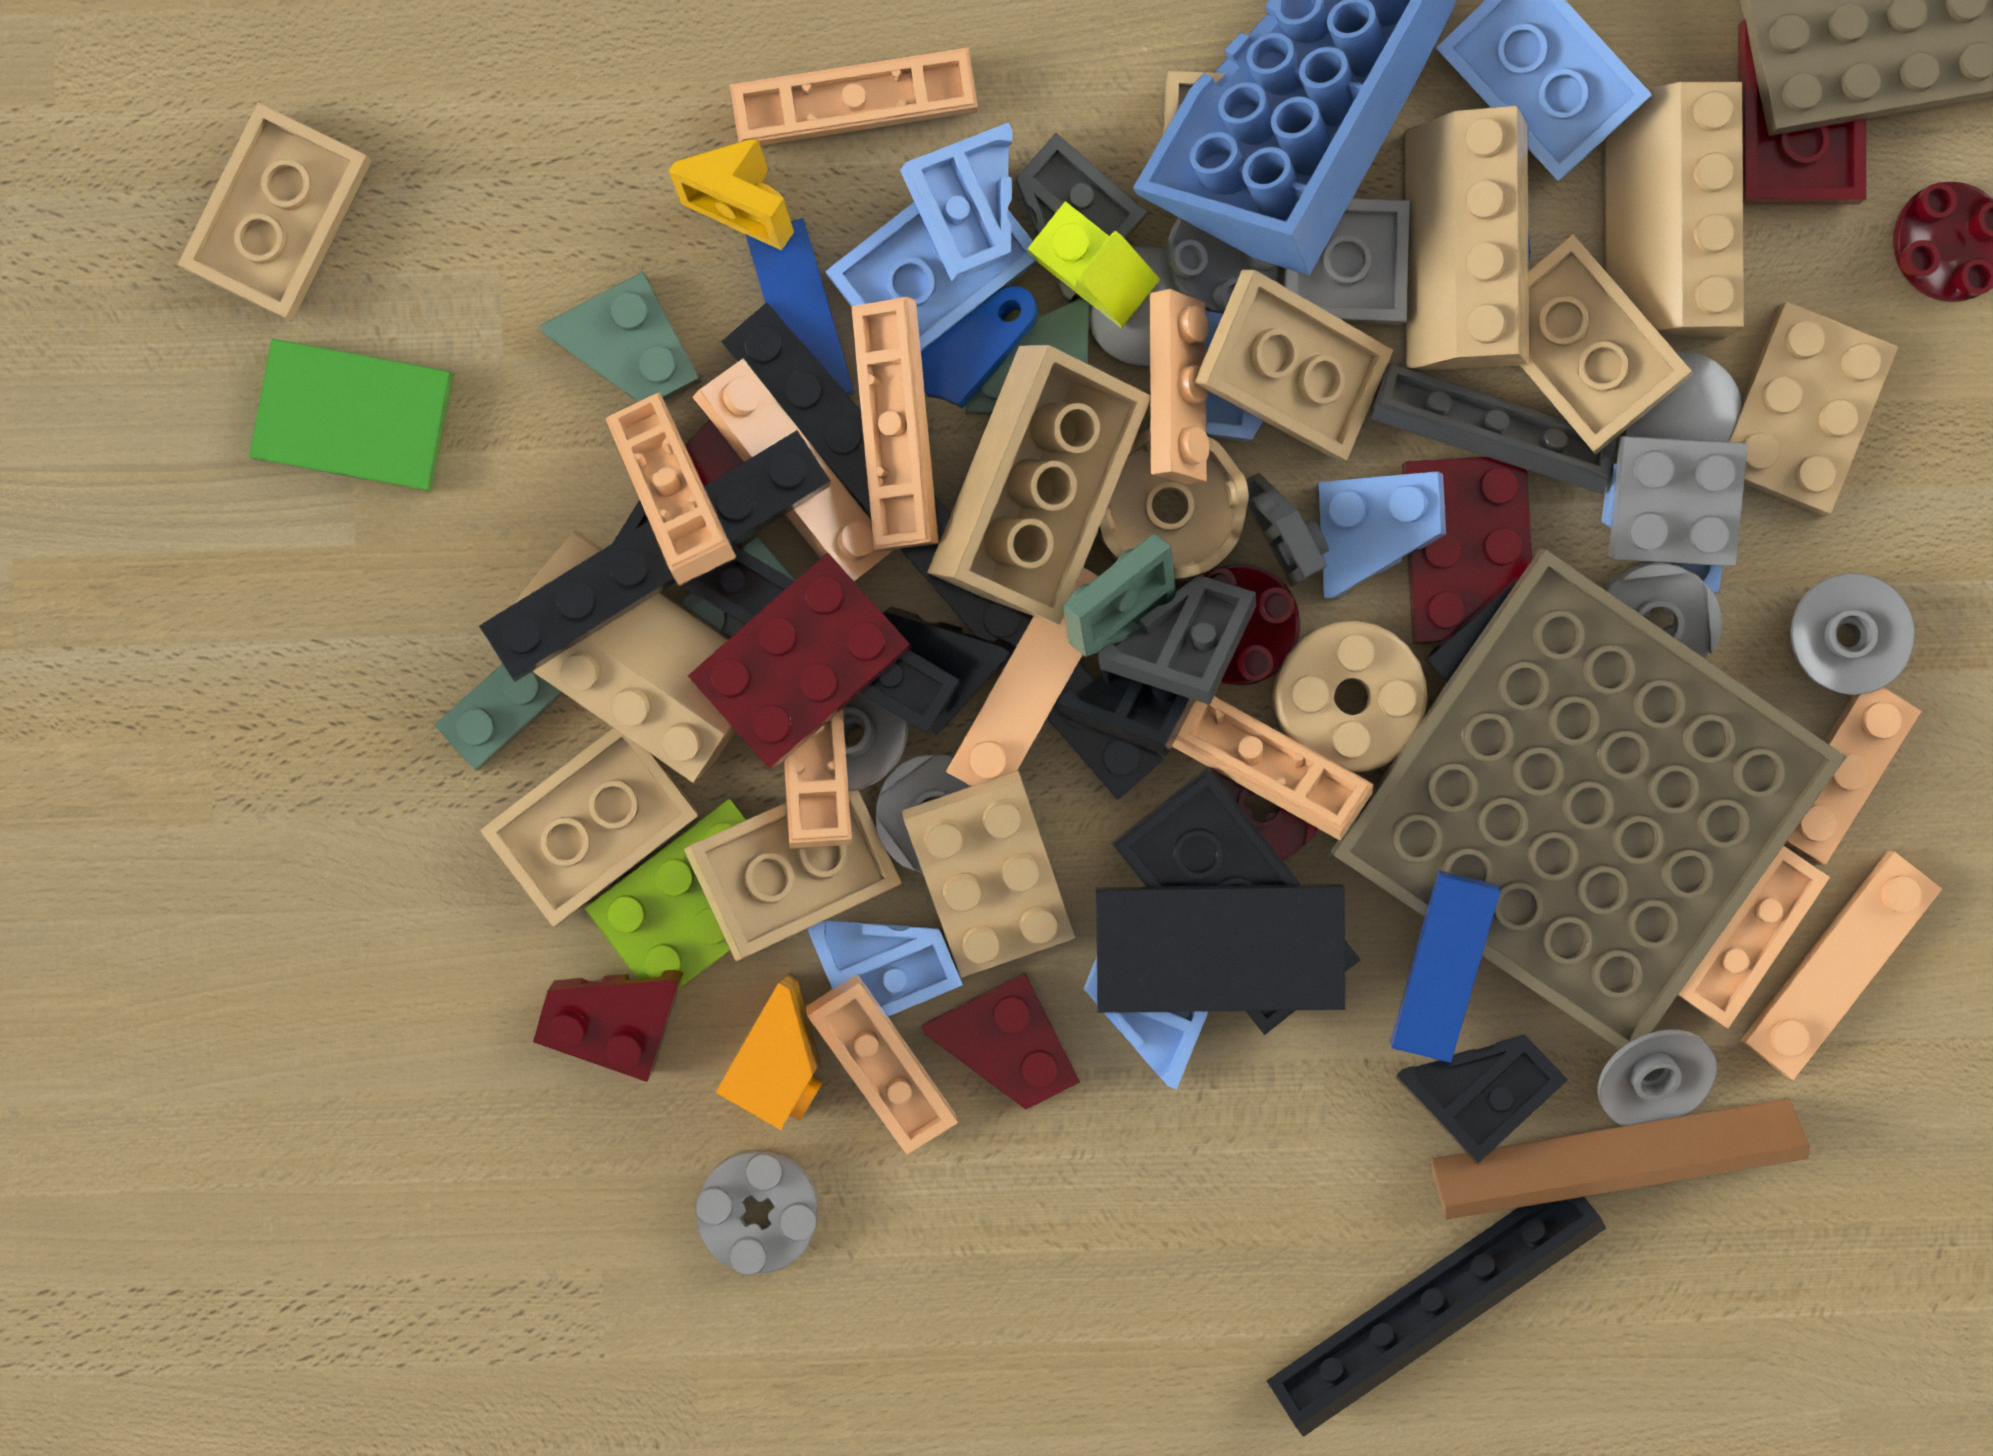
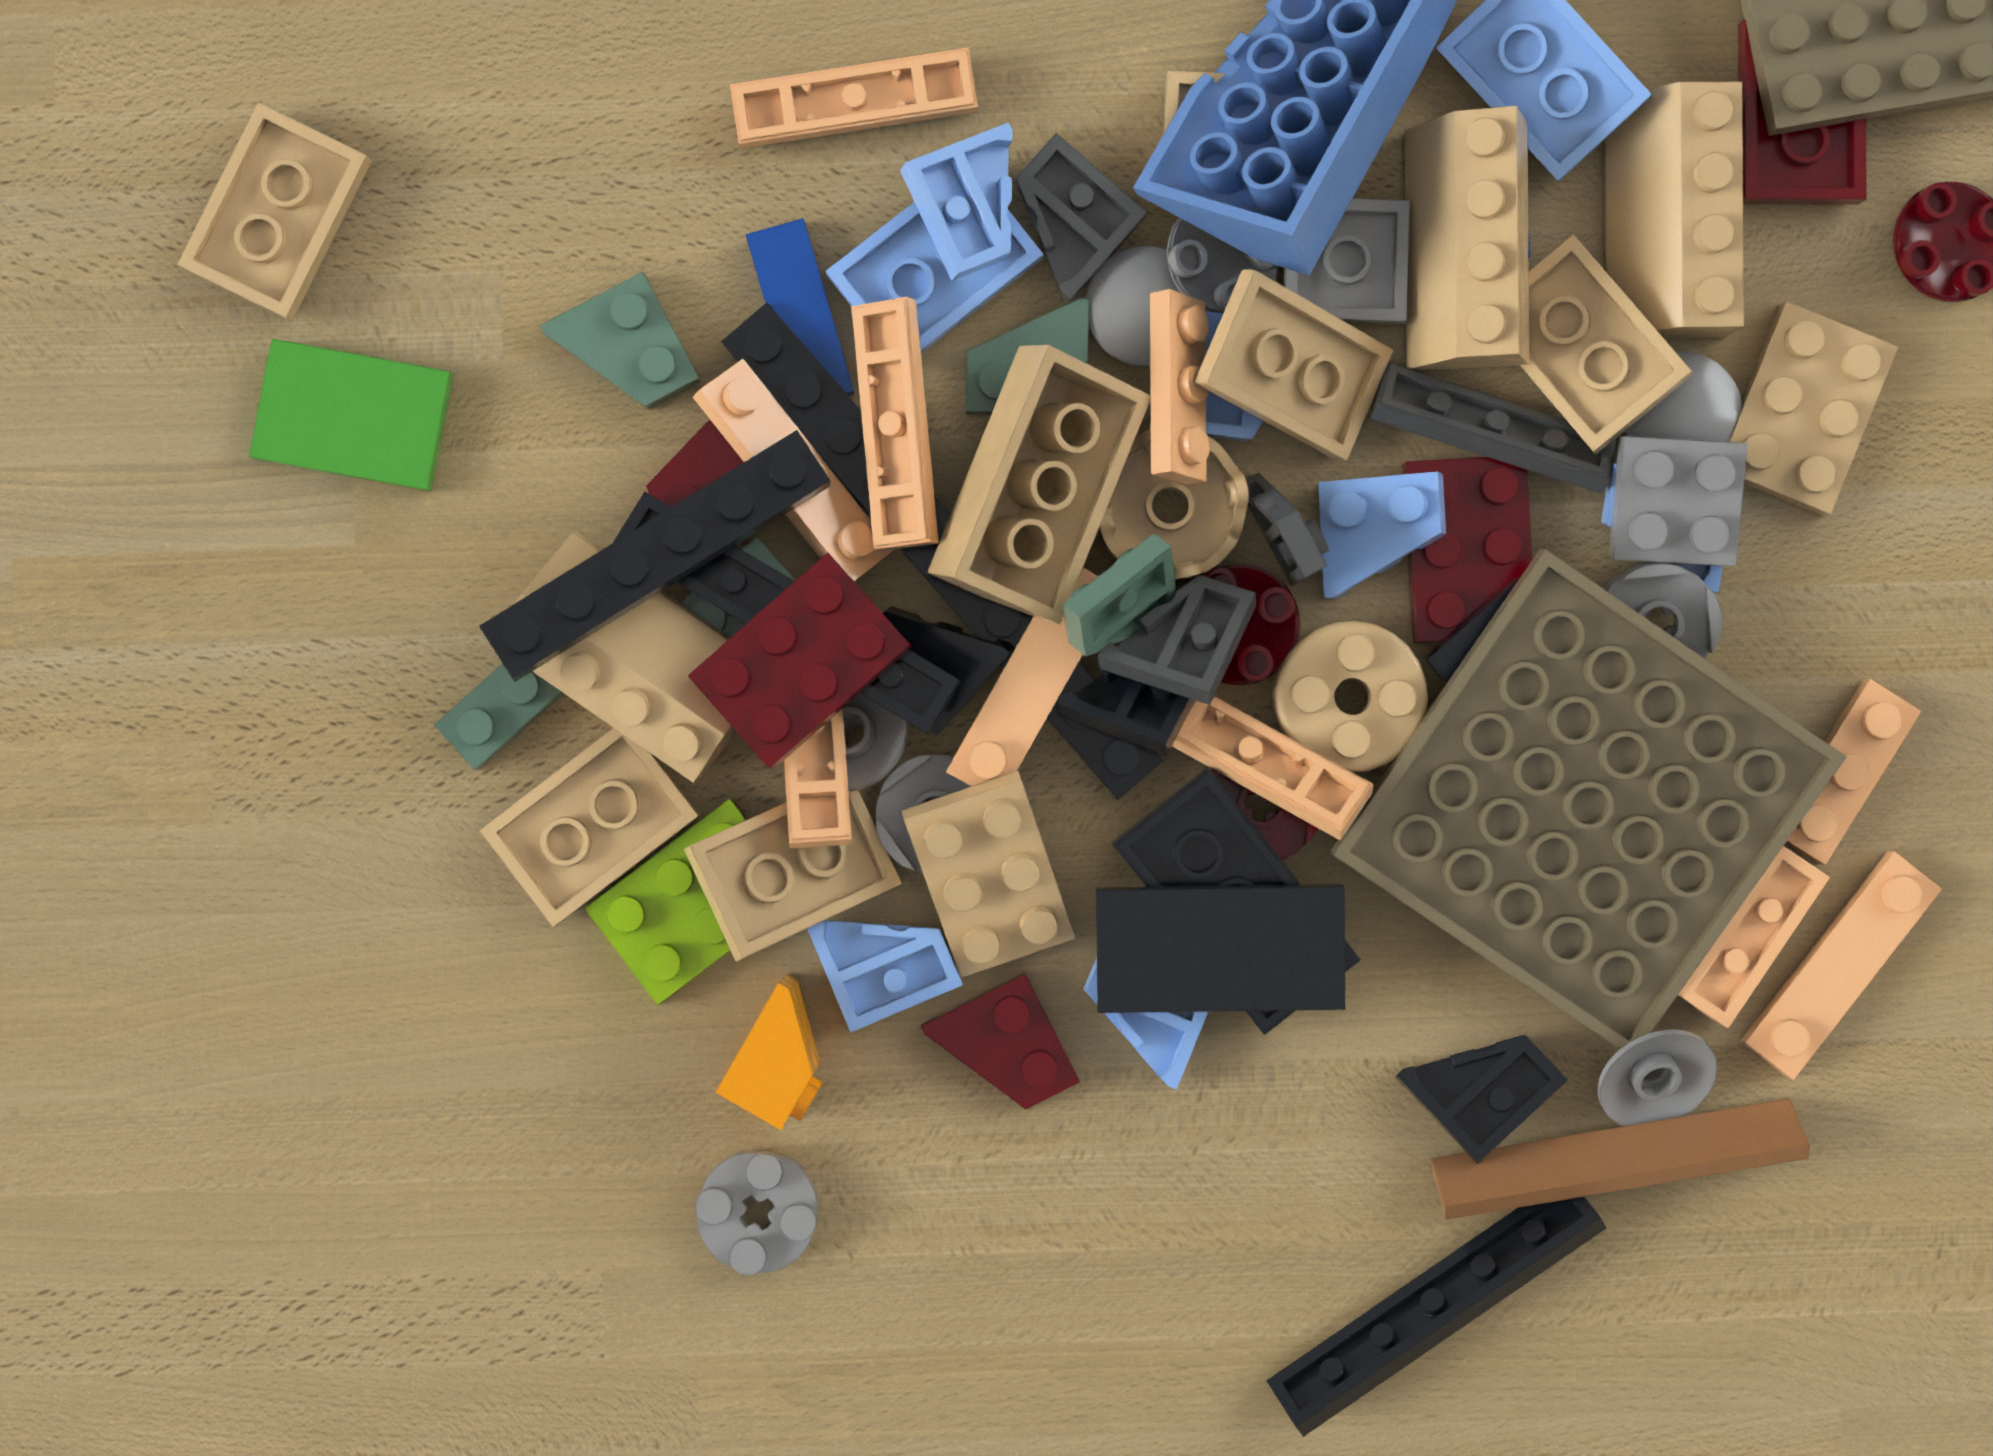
dark red wing [533,970,683,1082] -> none
light nougat plate [605,392,736,585] -> none
yellow slope [669,139,794,251] -> none
light nougat plate [806,974,958,1155] -> none
blue piece [921,286,1039,408] -> none
neon yellow slope [1027,201,1160,329] -> none
blue tile [1390,870,1501,1063] -> none
light grey dish [1790,573,1915,695] -> none

